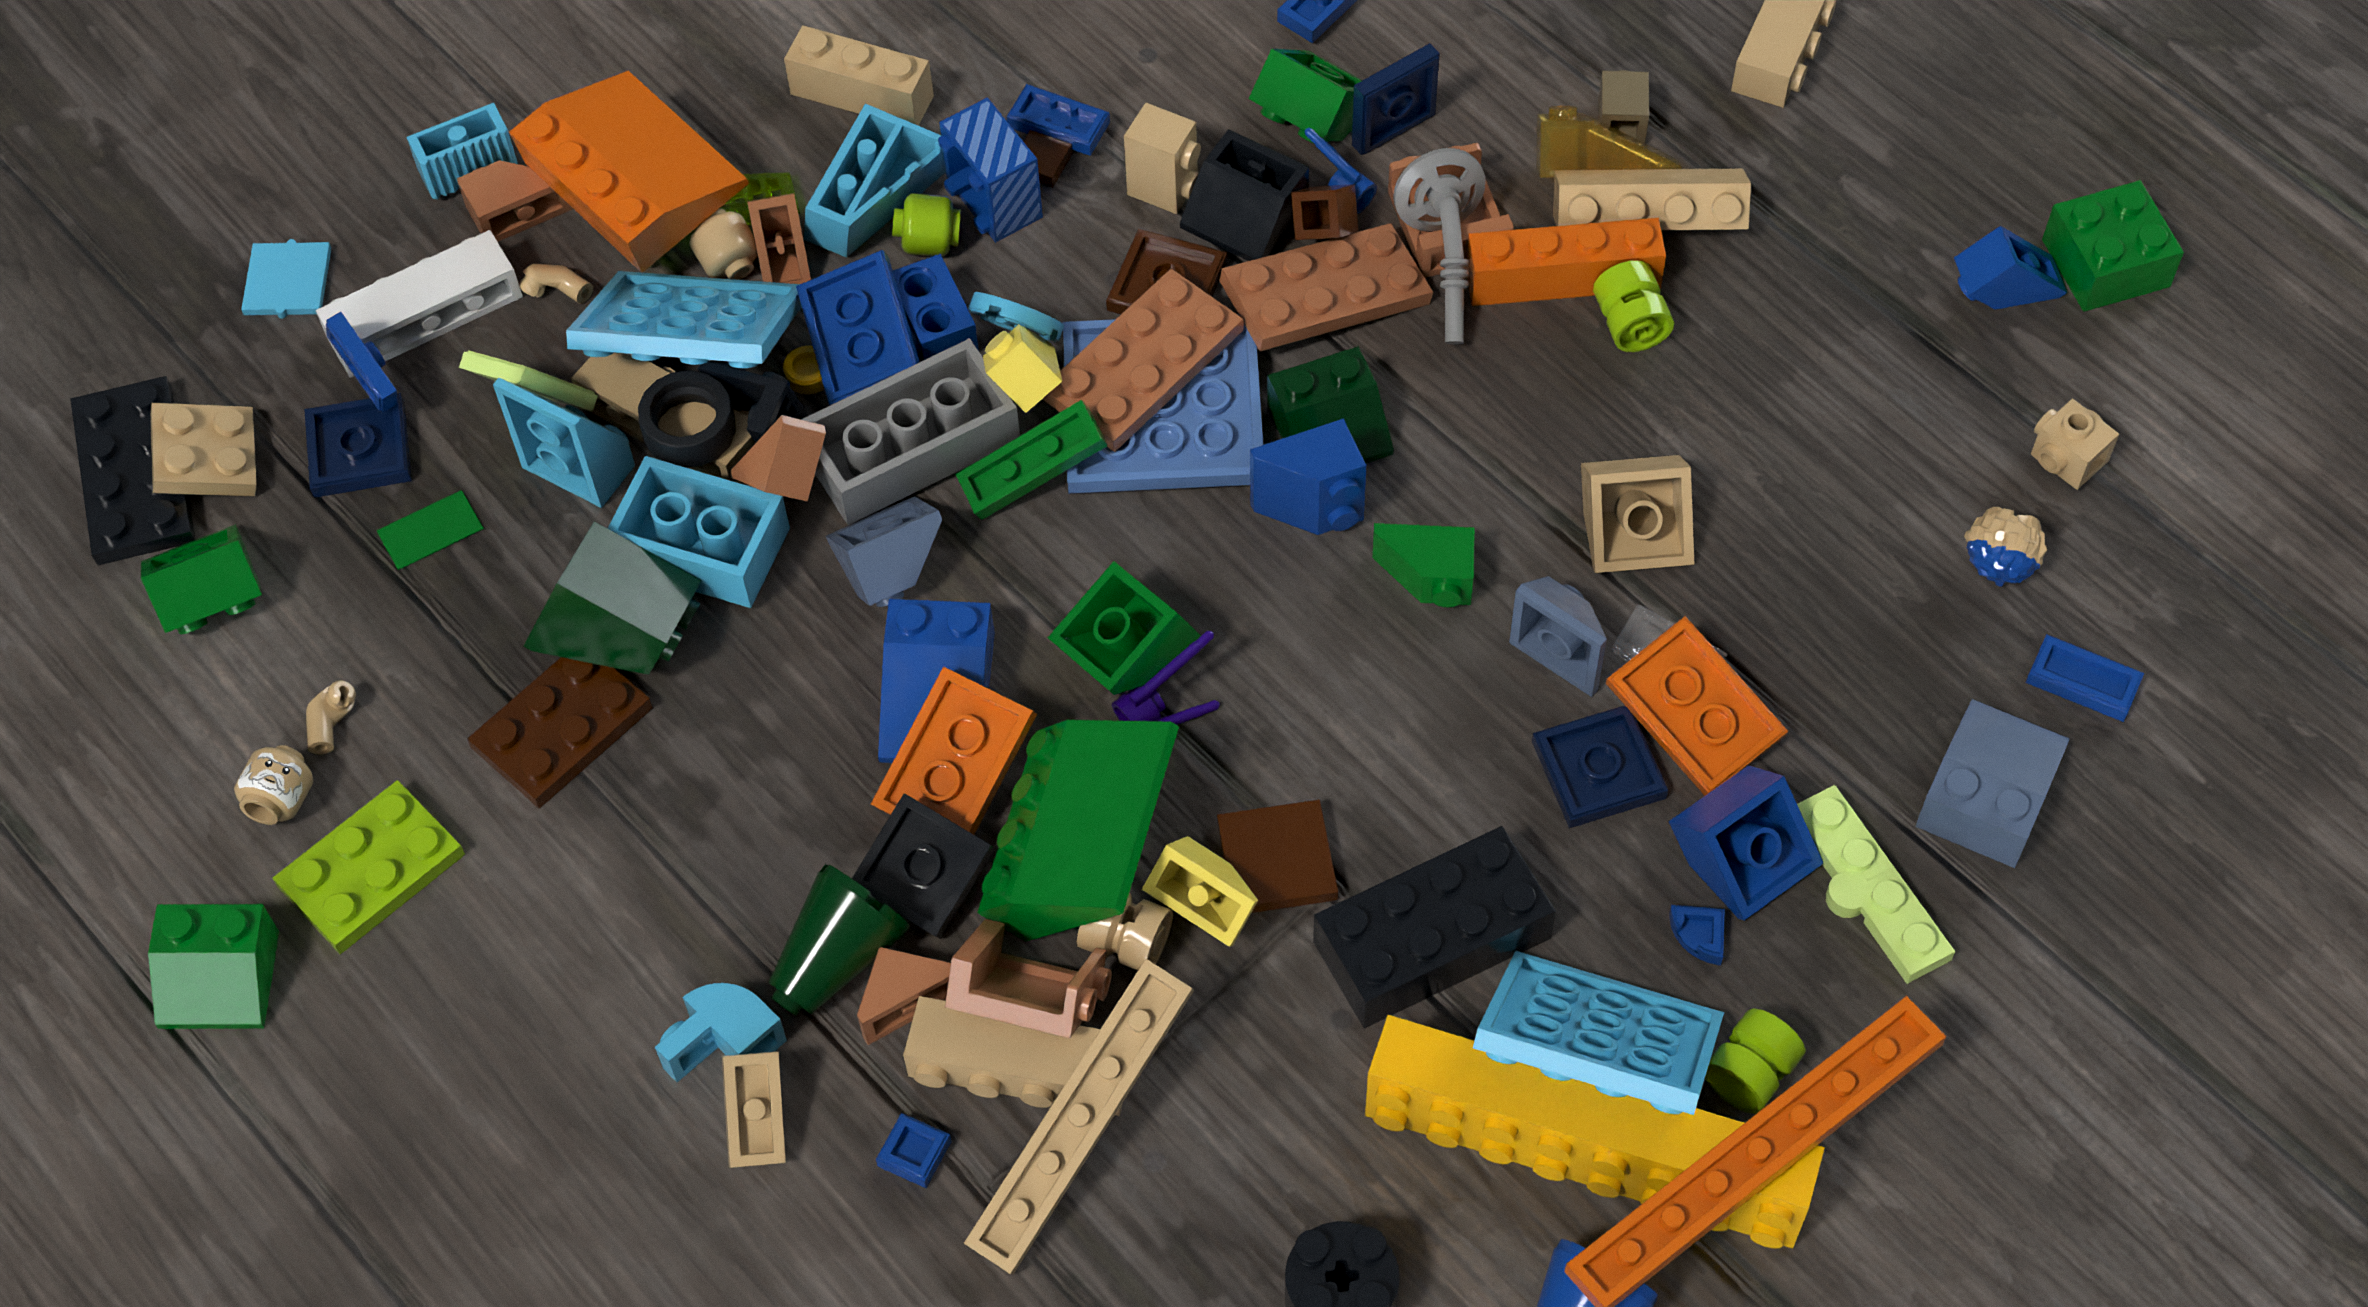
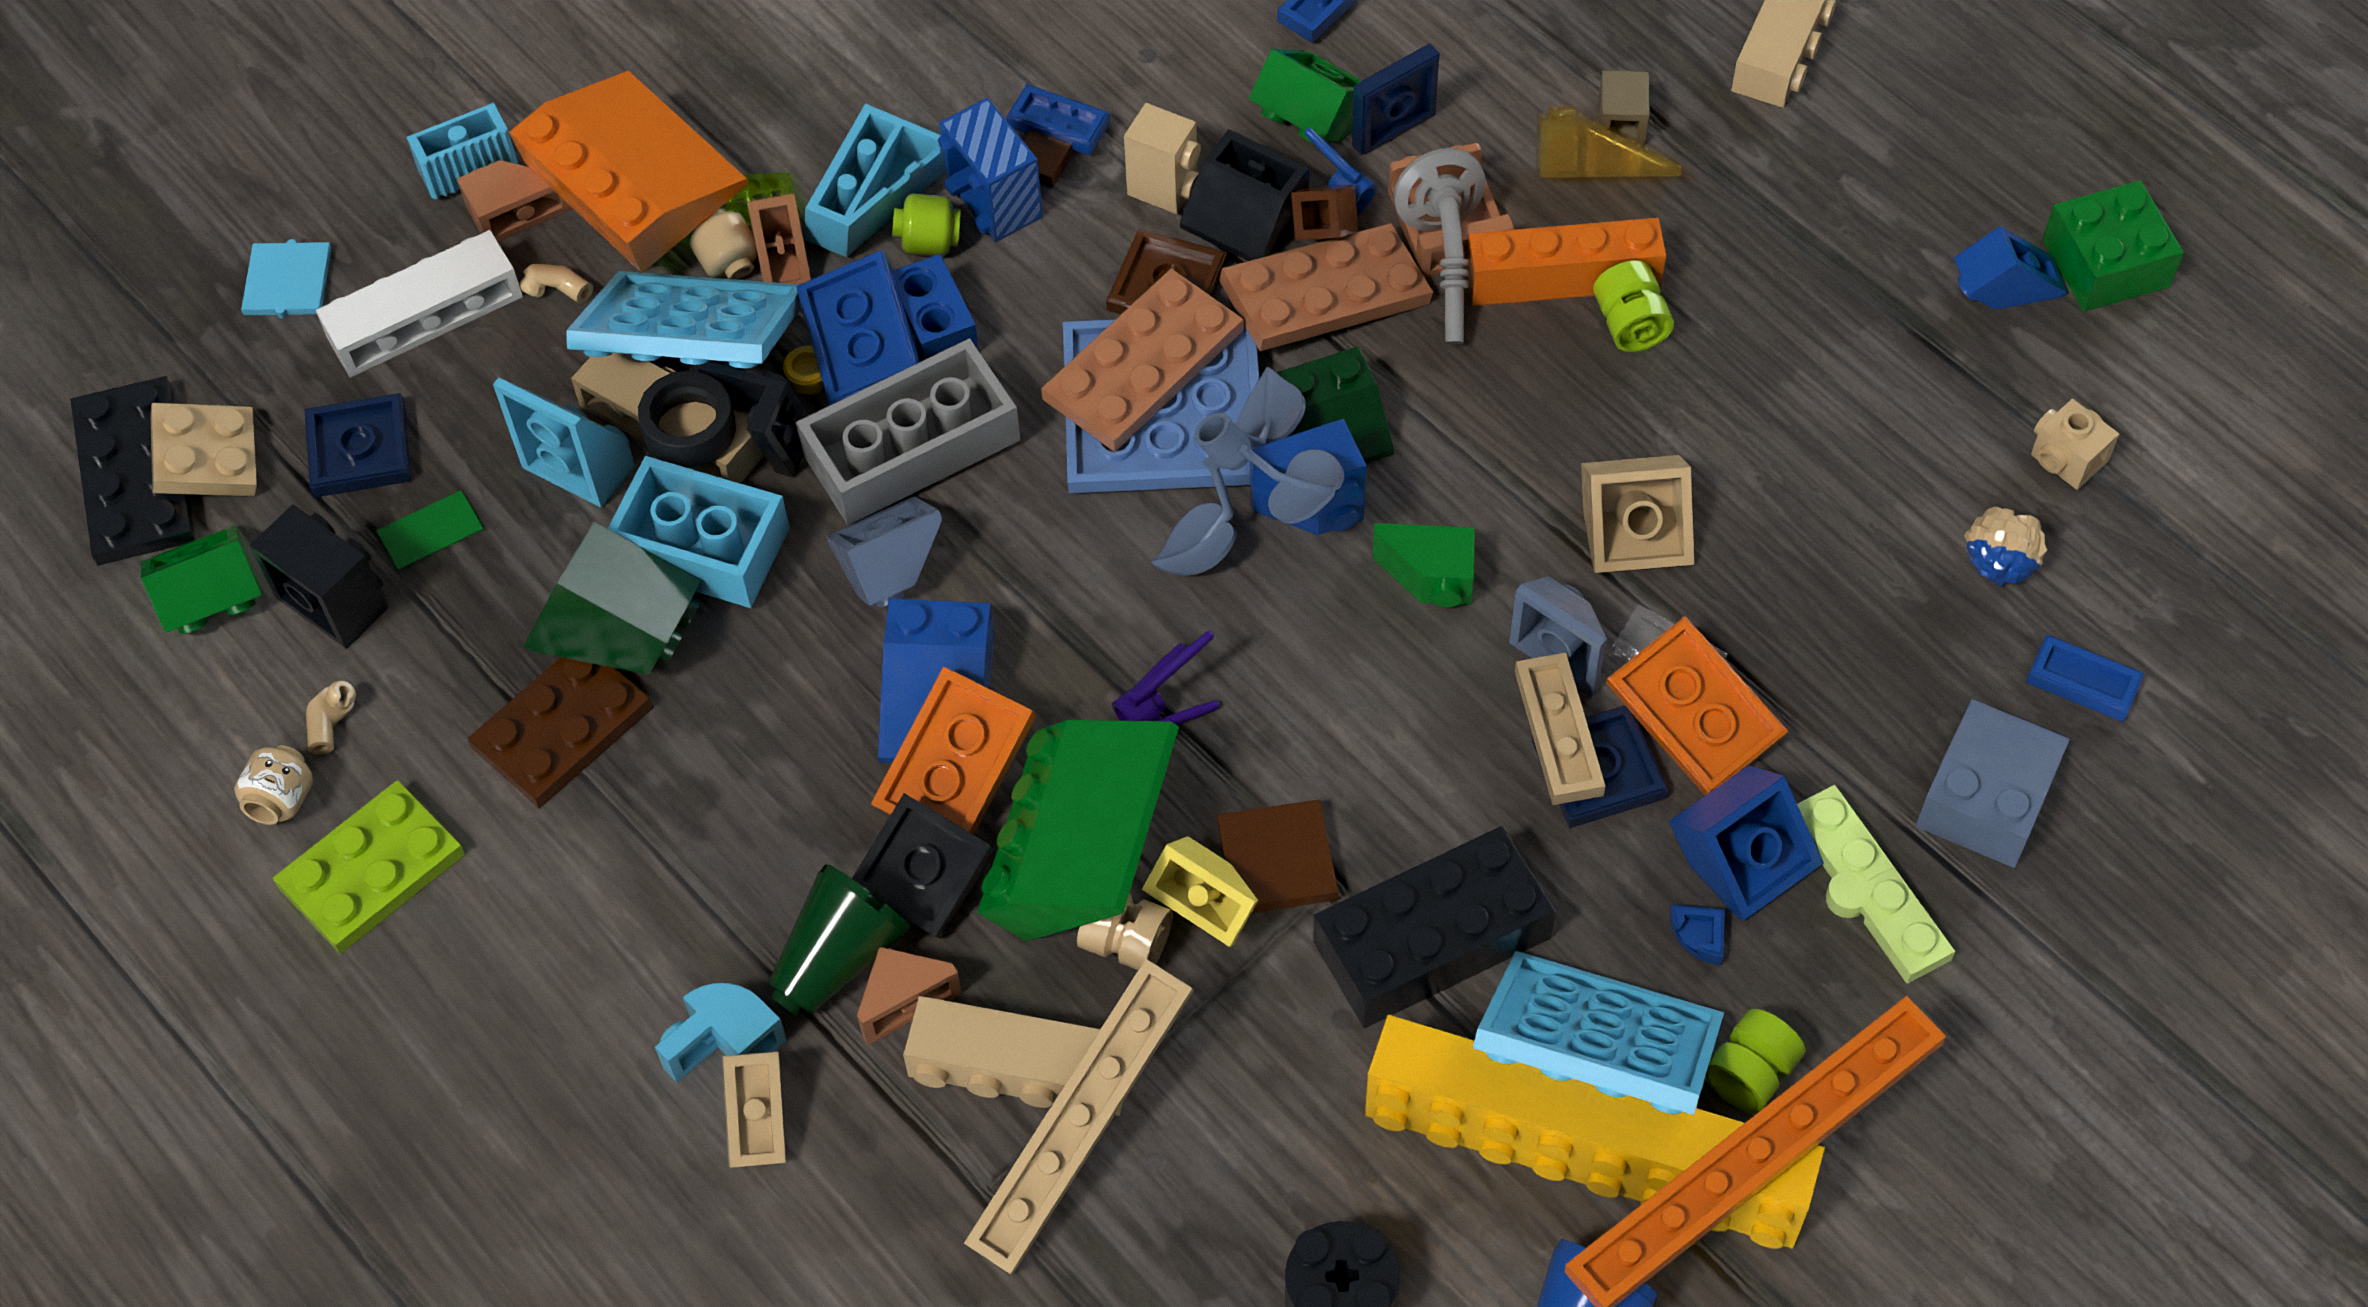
green slope [148,904,280,1029] -> none
blue plate [326,311,397,412] -> none
yellowish green tile [459,350,598,412] -> none
nougat slope [731,415,826,502] -> none
tan brick [784,25,934,126] -> none
blue tile [876,1113,952,1188] -> none
nougat panel [945,919,1112,1038] -> none
green plate [956,400,1108,520] -> none
medium azure tile [968,292,1064,343] -> none
light yellow slope [983,324,1062,413] -> none
green slope [1047,561,1201,695] -> none
tan brick [1553,168,1751,230] -> none
none -> black brick [249,504,389,649]
none -> sand blue plant [1150,367,1344,576]
none -> tan plate [1515,652,1605,805]

